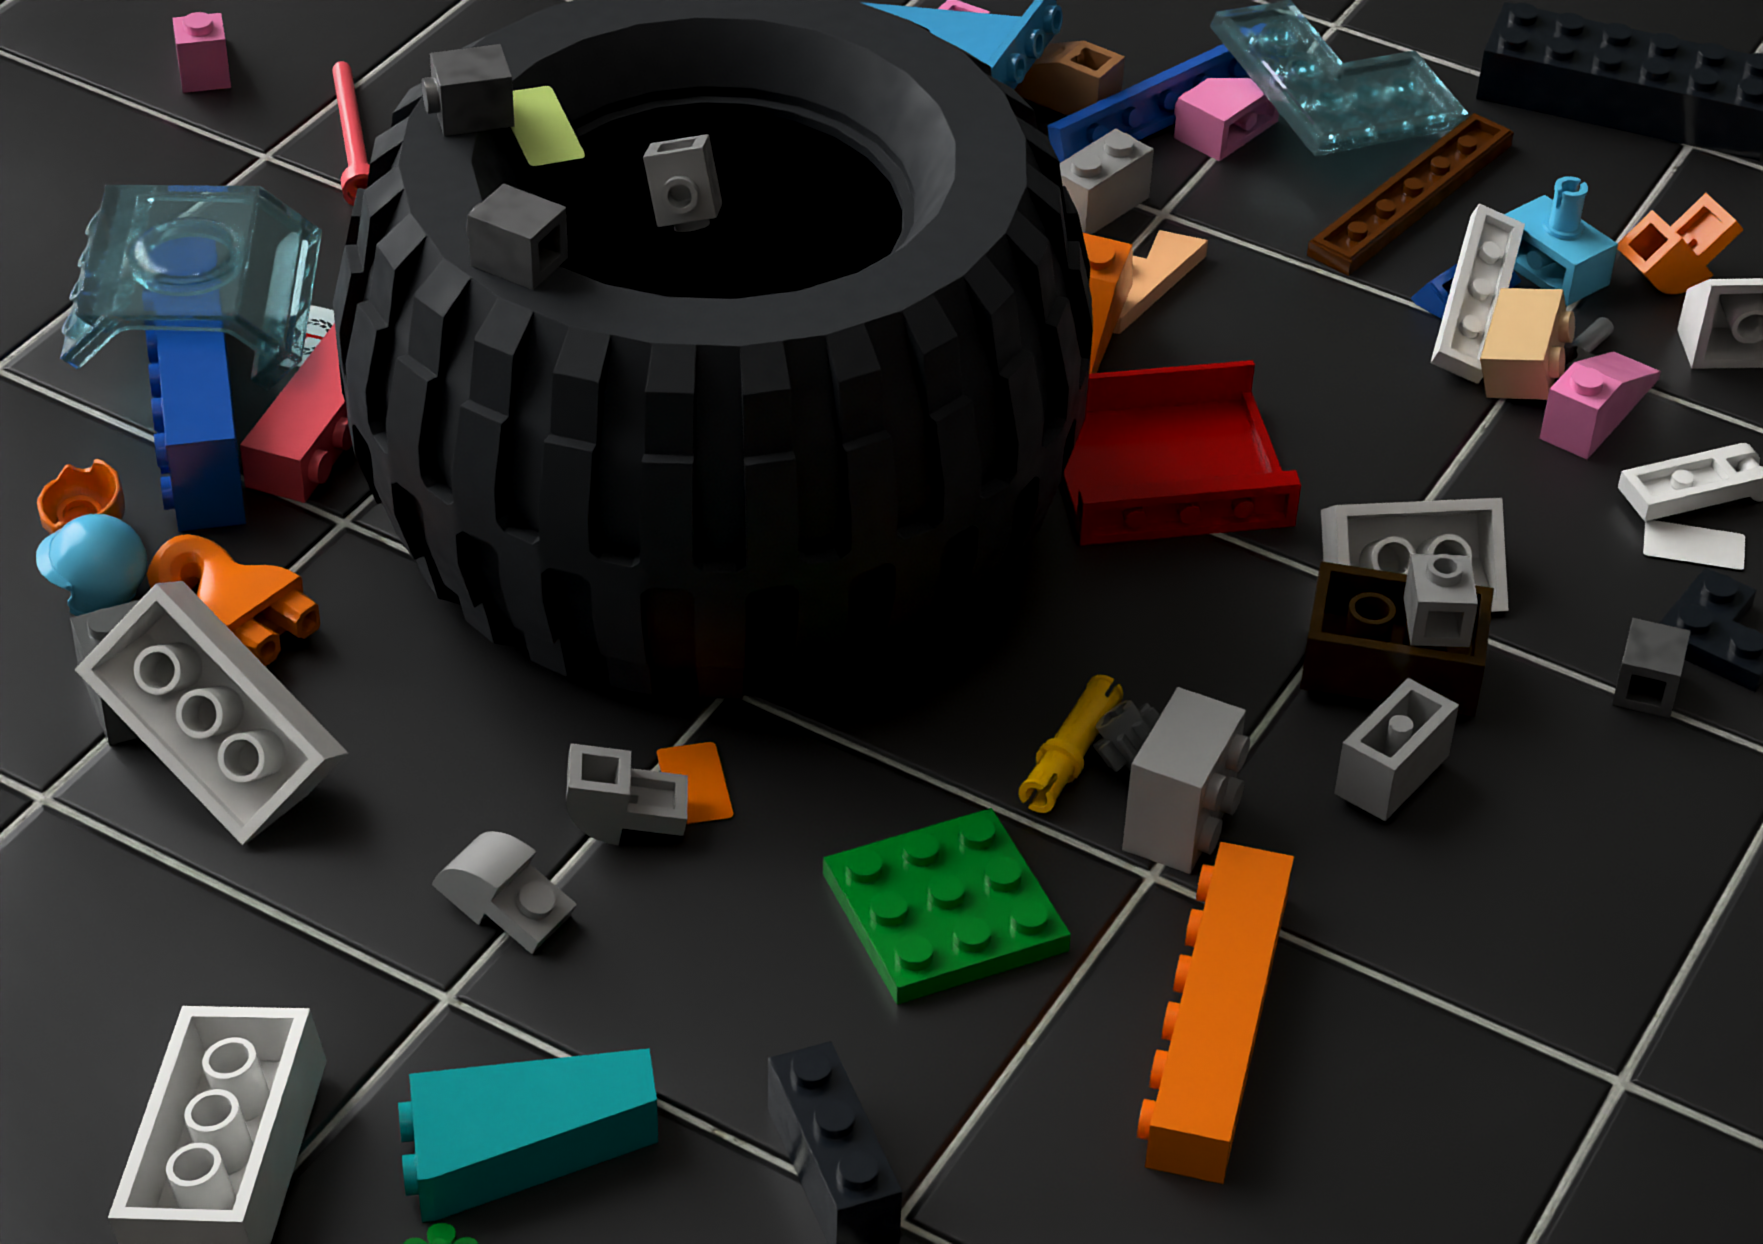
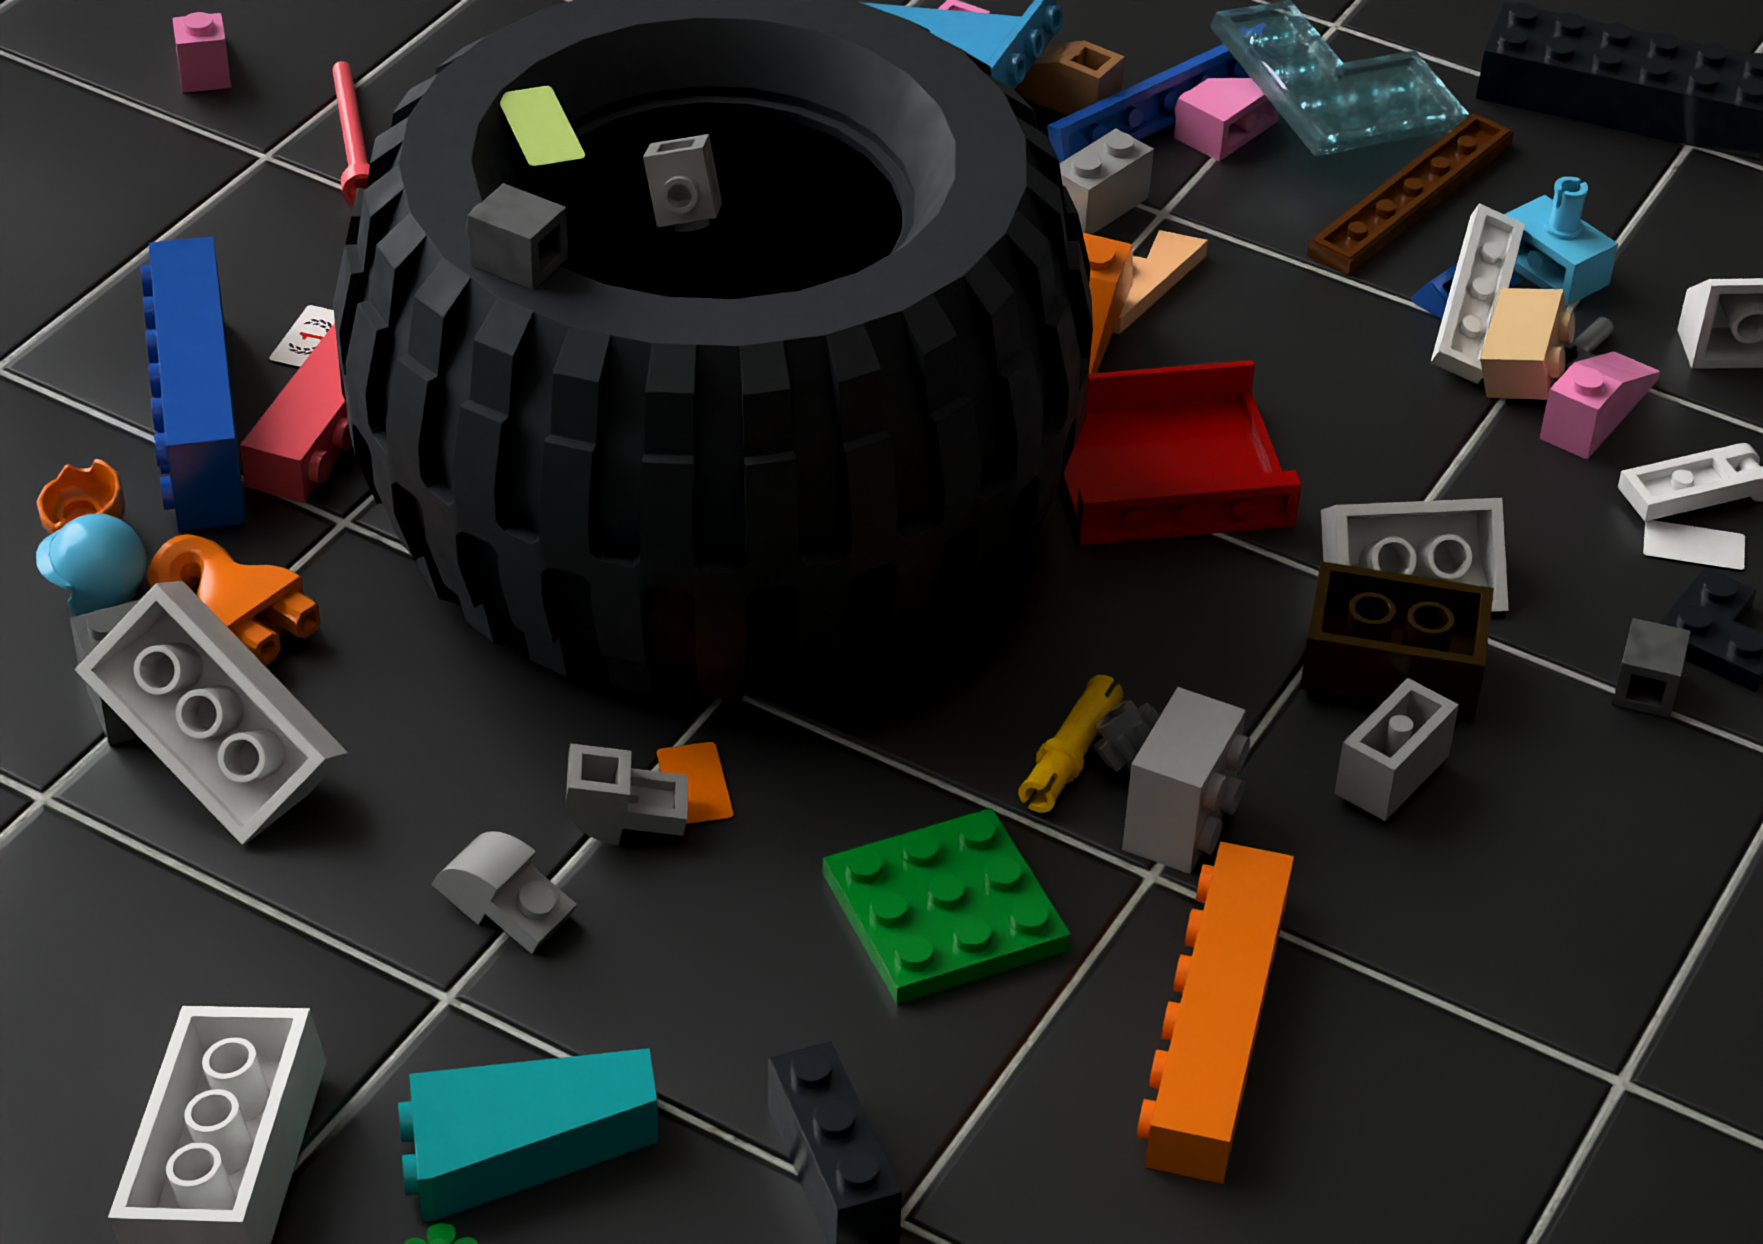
clear light blue panel [60,185,322,392] -> none
flat silver brick [422,44,515,136] -> none
light grey brick [1403,554,1478,647] -> none
orange brick [1617,193,1744,295] -> none

